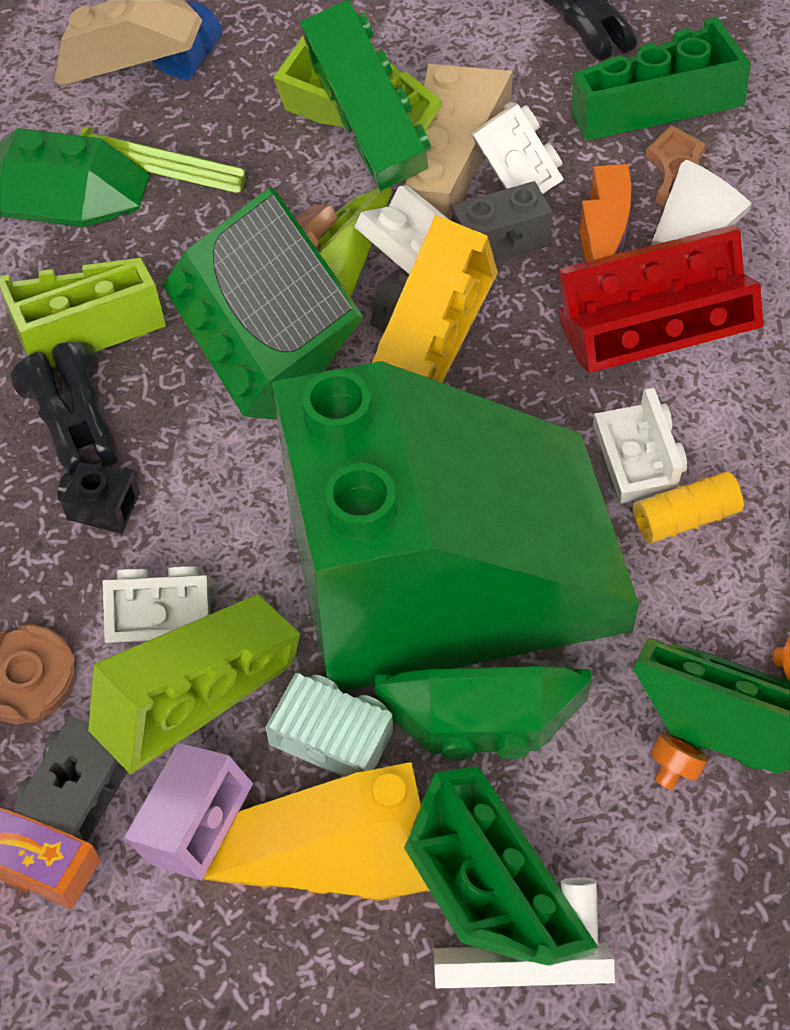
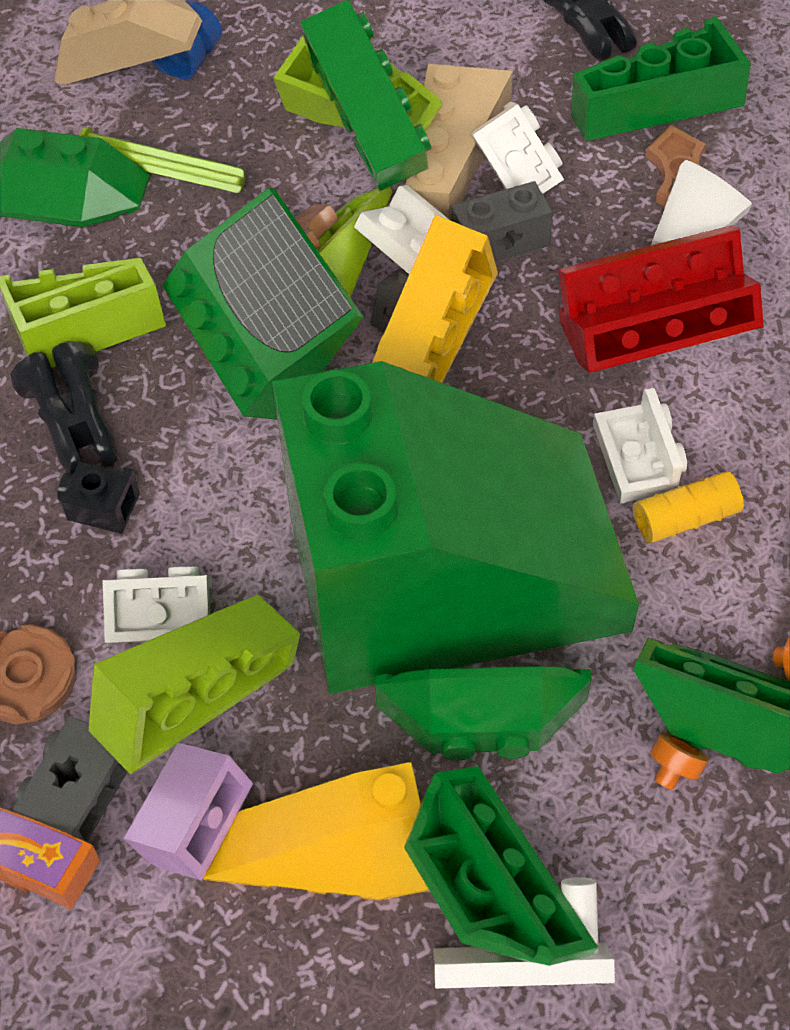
light aqua brick [265,673,393,777] -> none
orange slope [579,164,632,262] -> none

